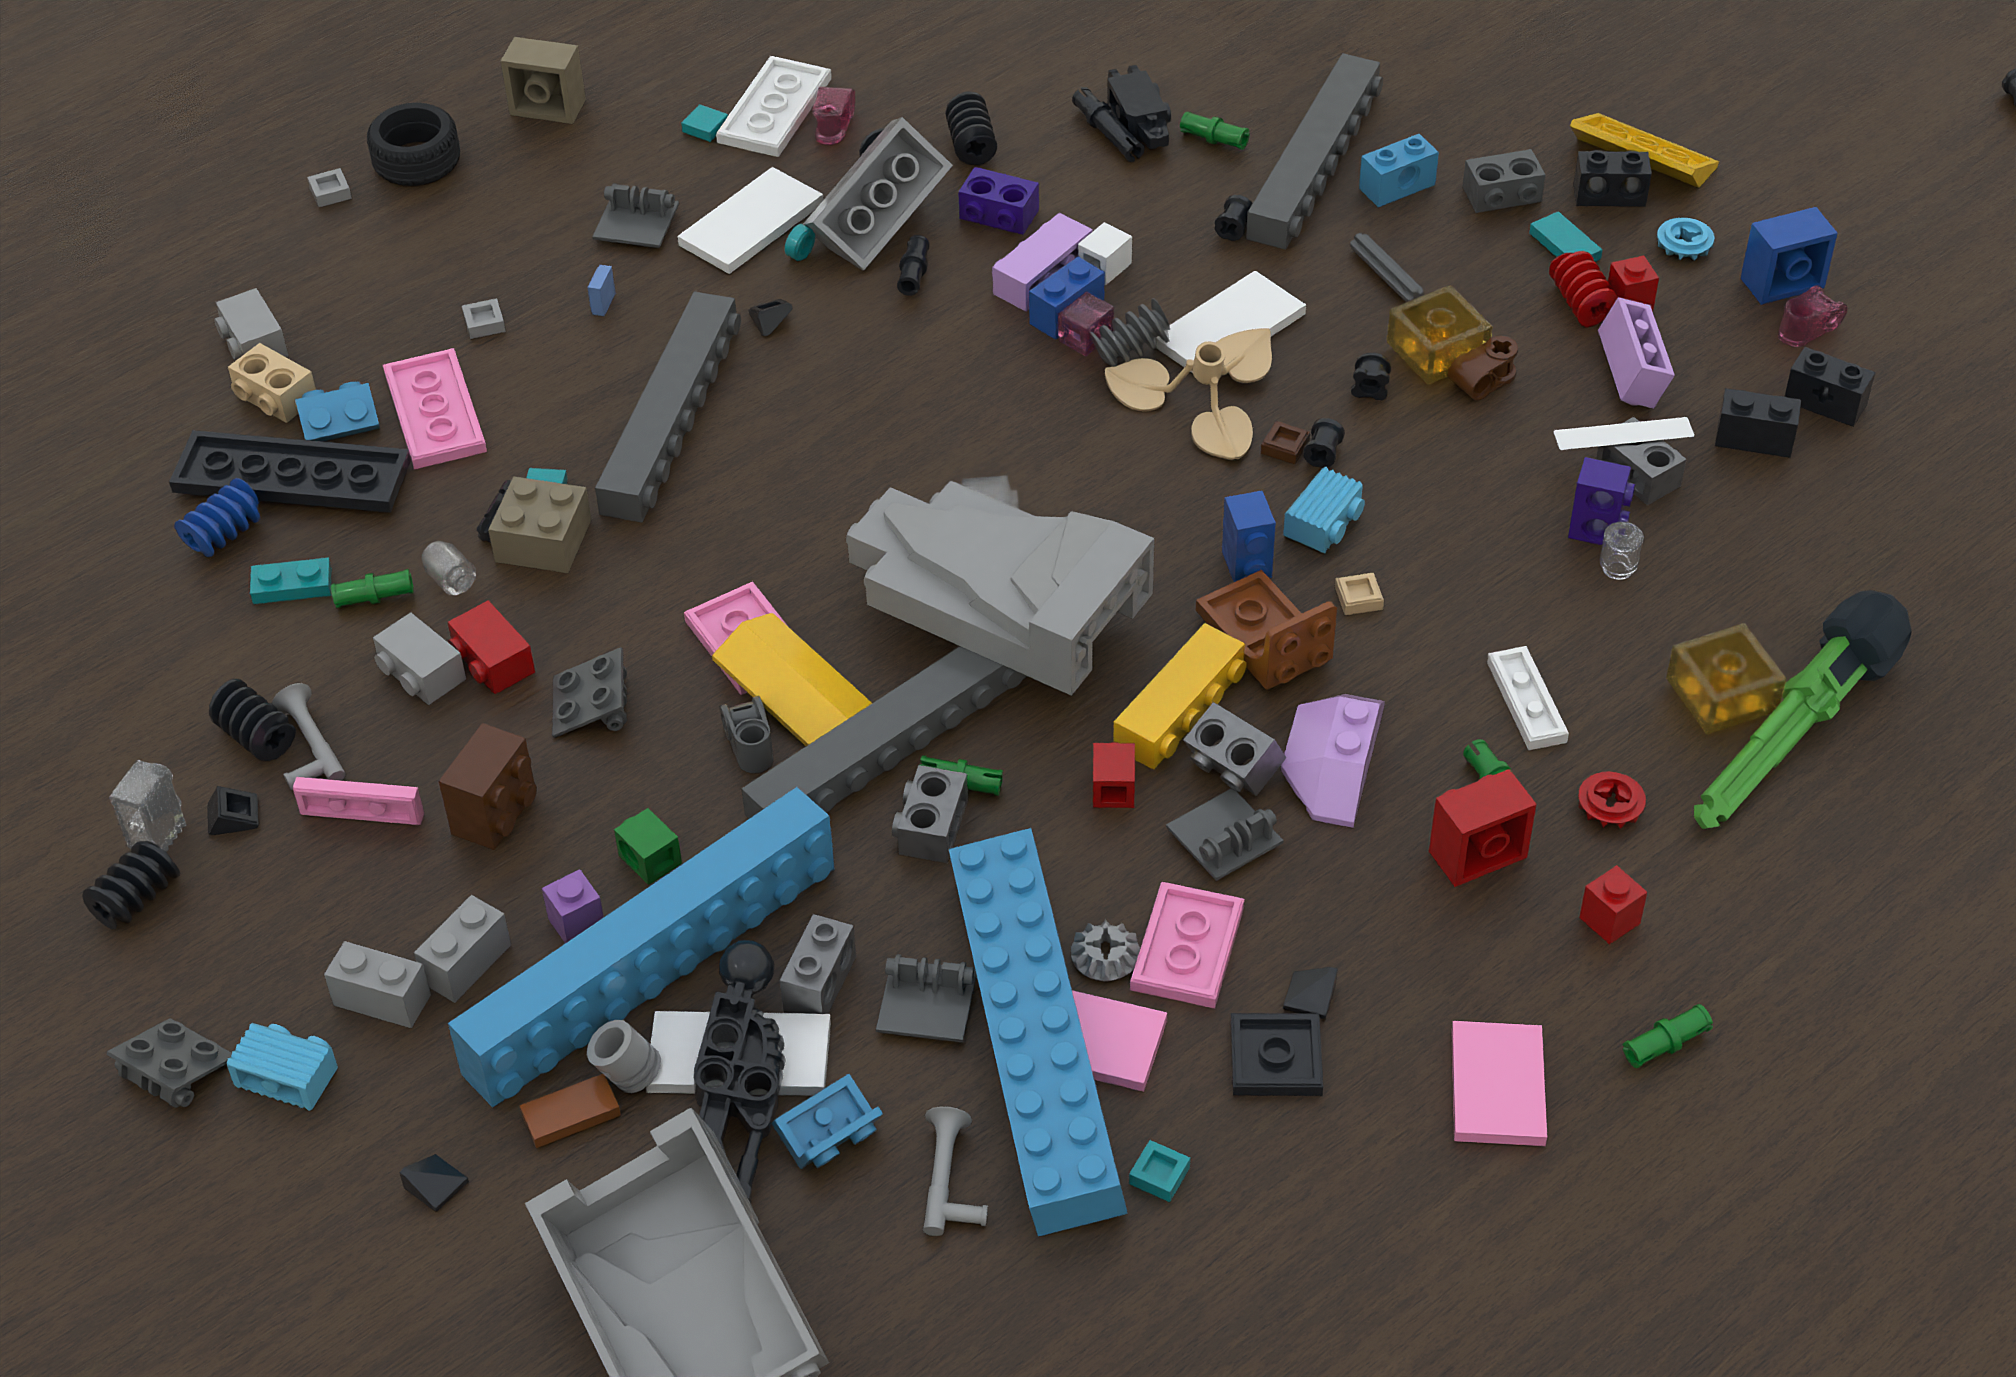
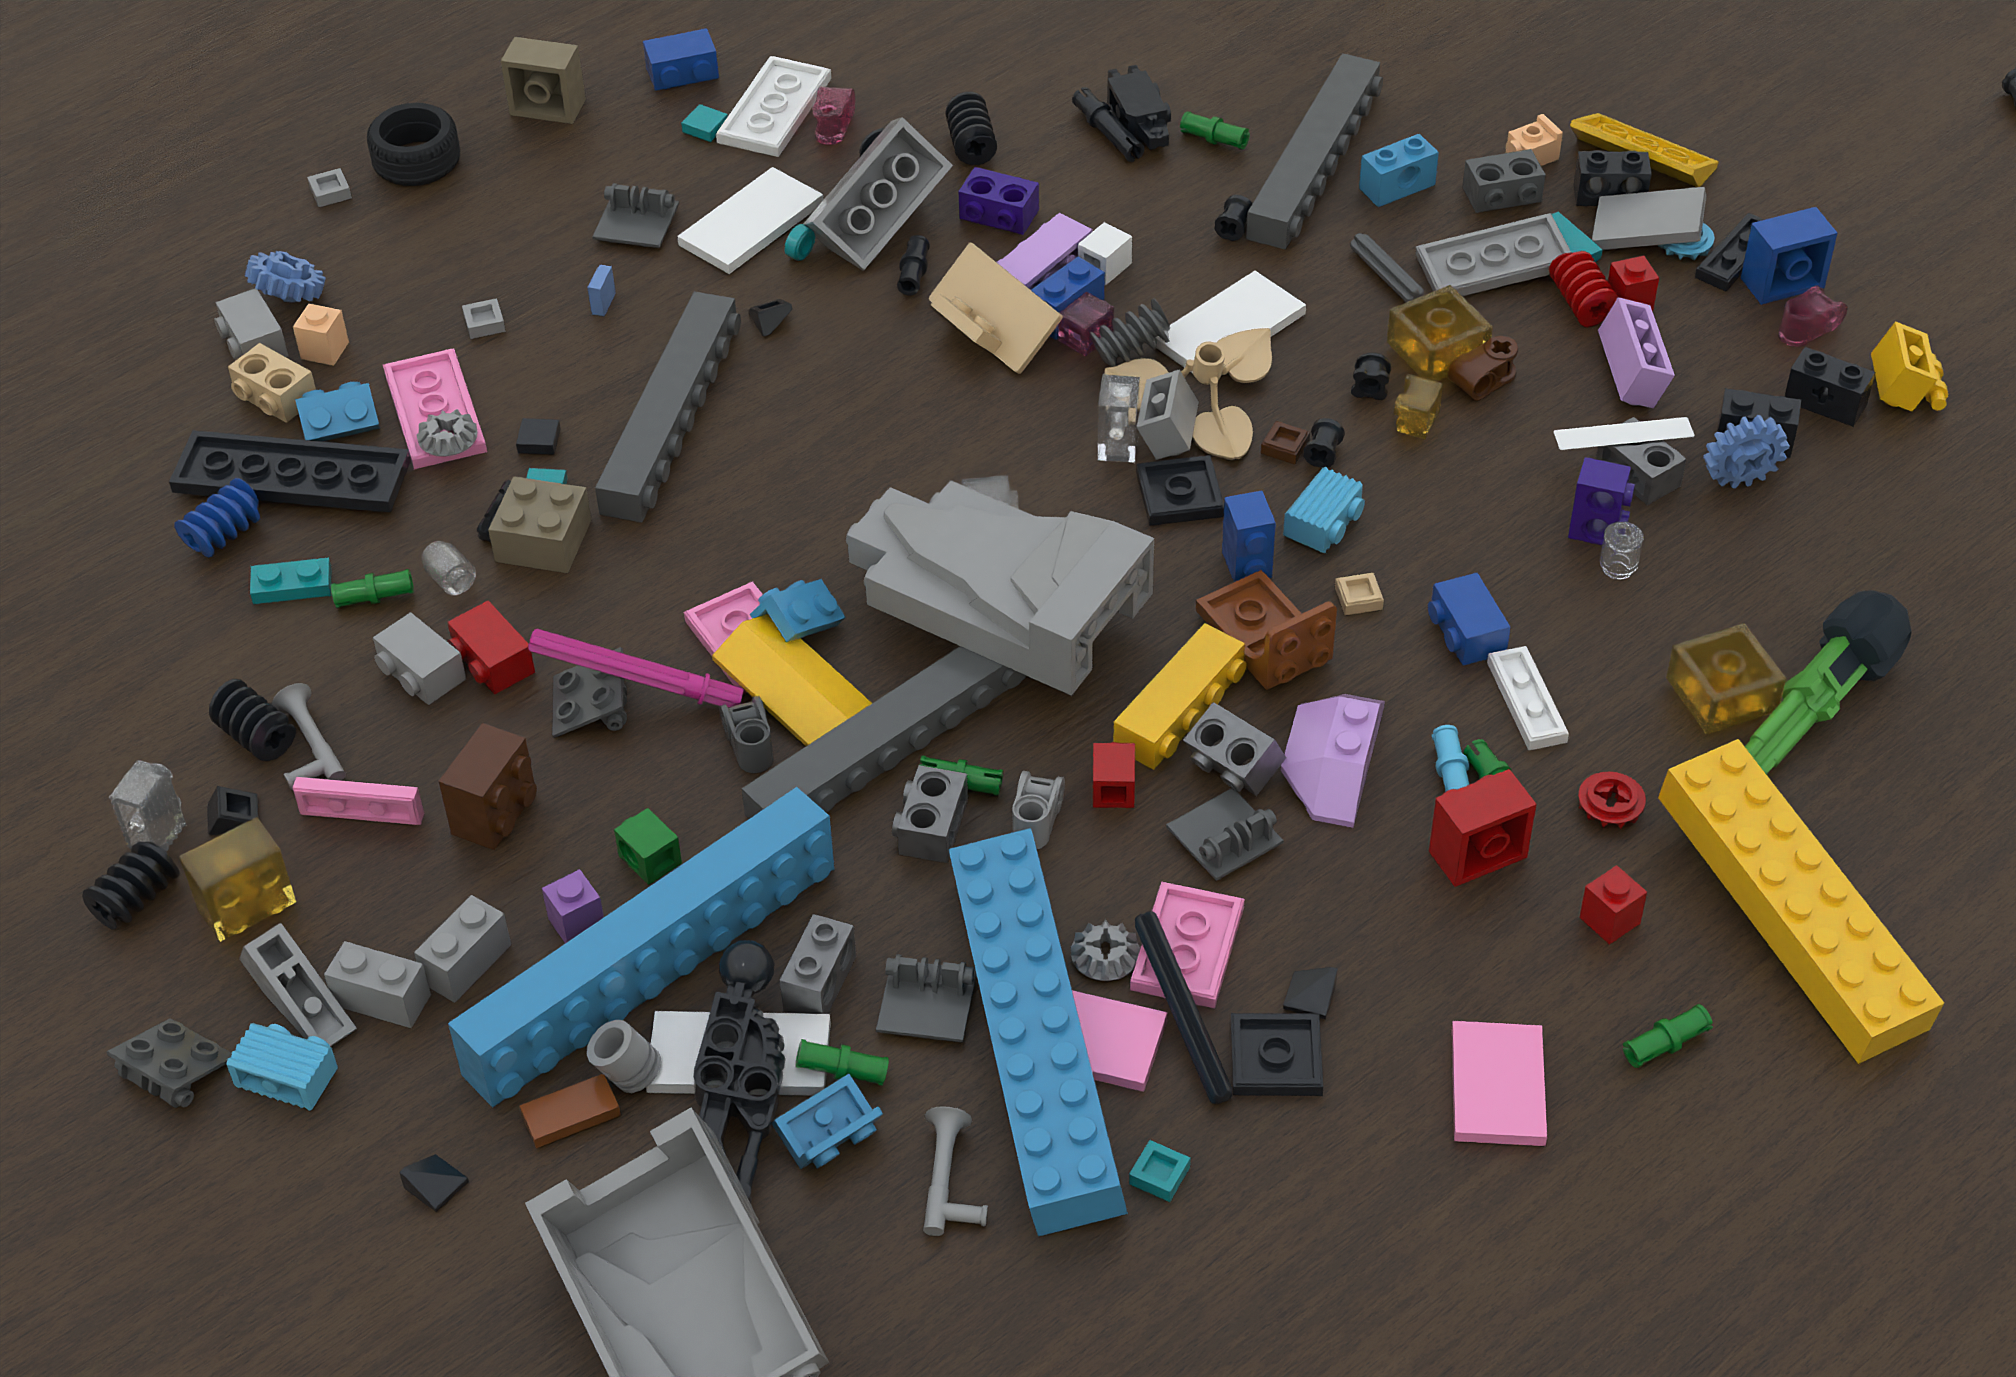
none -> clear yellow brick [179,817,296,942]
none -> light grey slope [240,923,357,1047]
none -> medium blue gear [245,251,326,302]
none -> light nougat brick [293,303,349,366]
none -> light grey gear [416,409,478,456]
none -> black tile [516,418,561,455]
none -> dark pink axle [528,628,744,707]
none -> blue brick [643,28,719,91]
none -> dark azure bracket [750,579,846,642]
none -> green pin [795,1039,889,1086]
none -> tan bracket [929,243,1063,374]
none -> light grey piece [1012,770,1065,849]
none -> clear brick [1098,374,1140,463]
none -> black axle [1135,911,1233,1104]
none -> light grey brick [1136,369,1199,460]
none -> black tile [1136,455,1224,526]
none -> clear yellow brick [1394,374,1443,439]
none -> light grey tile [1416,213,1571,302]
none -> blue brick [1428,573,1510,666]
none -> medium azure pin [1431,725,1470,791]
none -> light nougat brick [1505,114,1563,166]
none -> light grey tile [1592,187,1707,250]
none -> yellow brick [1658,739,1944,1064]
none -> black tile [1695,213,1764,291]
none -> medium blue gear [1703,415,1790,488]
none -> yellow brick [1871,321,1948,411]

